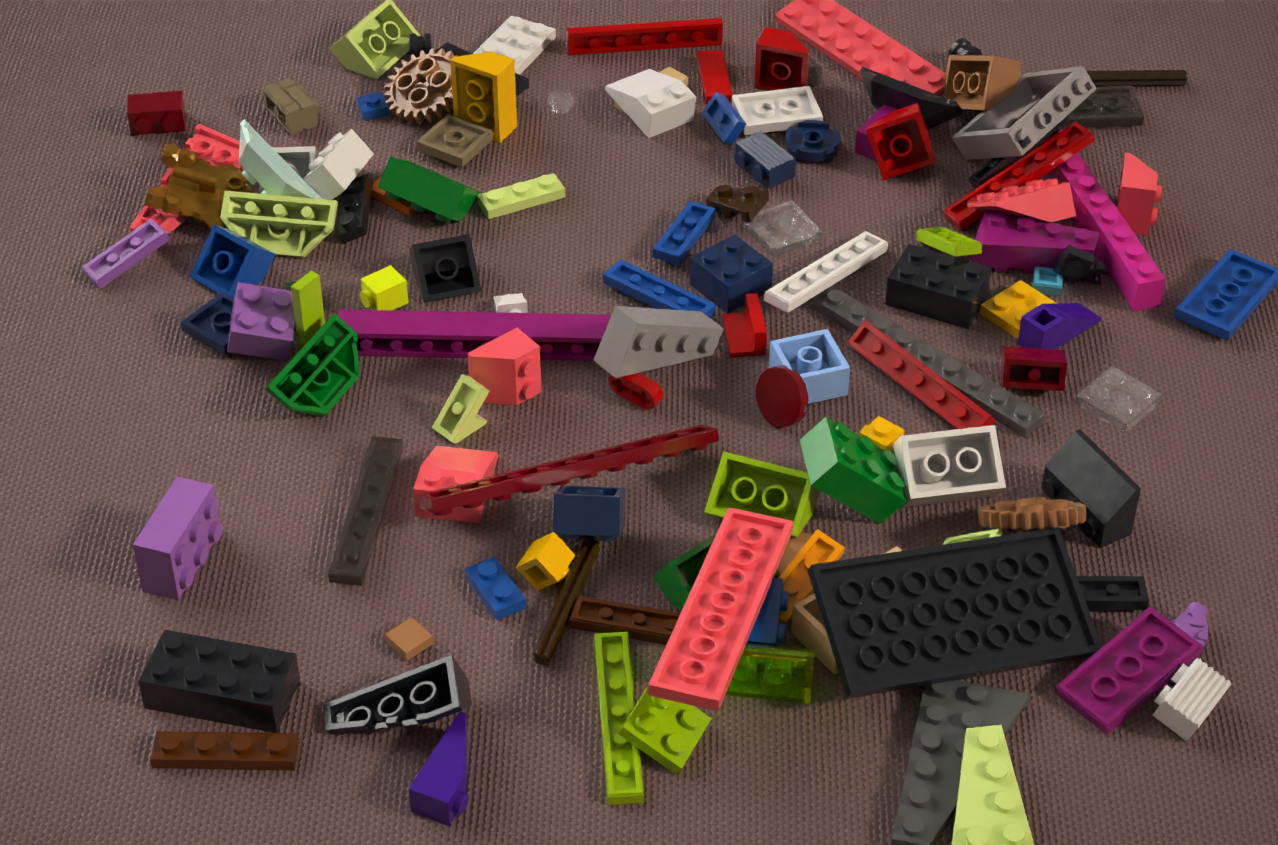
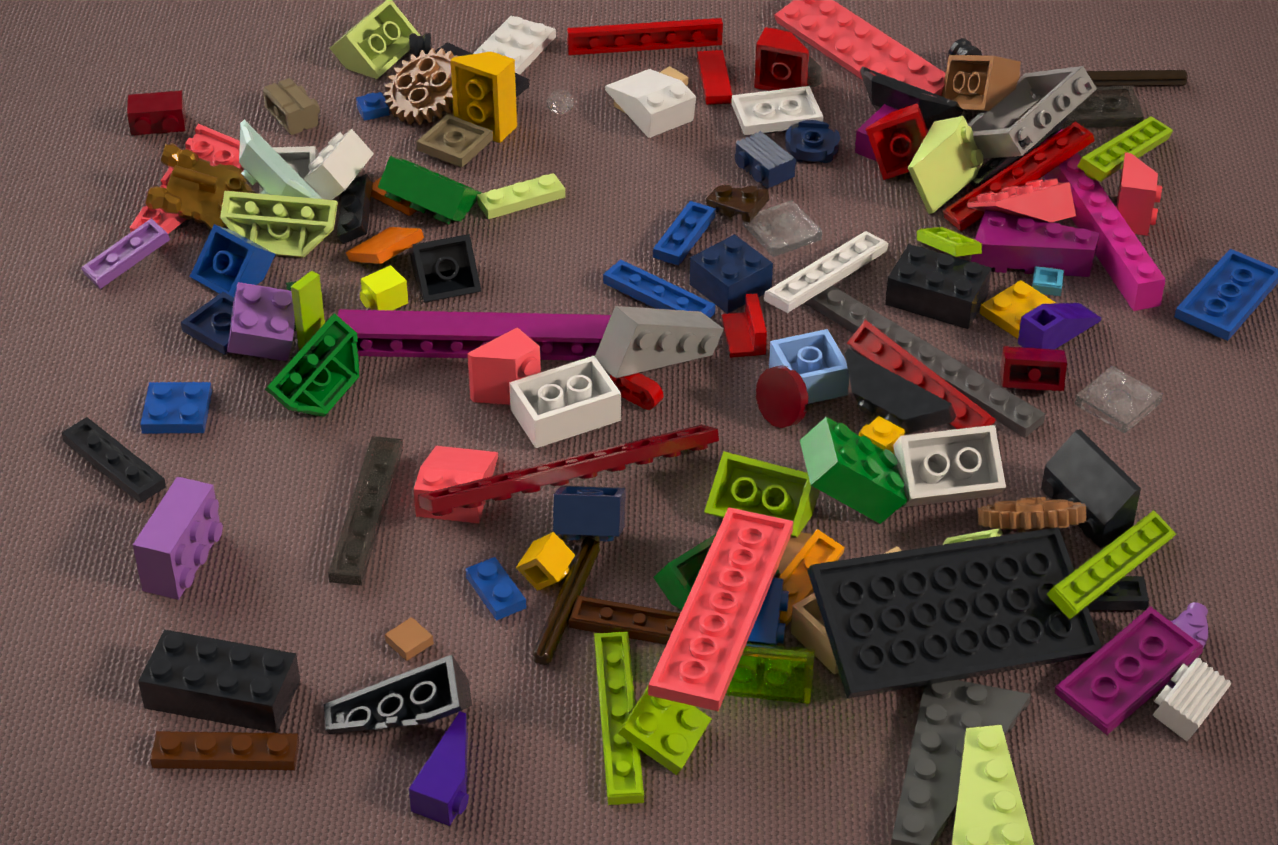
yellowish green slope [432,374,490,444] -> none
white bracket [493,293,528,313] -> none
blue plate [702,92,746,145] -> none
black plate [1053,245,1109,285] -> none
none -> black plate [61,417,166,503]
none -> blue plate [140,382,212,434]
none -> orange tile [346,227,425,264]
none -> white brick [509,356,621,448]
none -> black wedge [845,349,957,433]
none -> yellowish green slope [908,116,983,214]
none -> lime tile [1047,510,1176,619]
none -> lime plate [1077,116,1173,182]

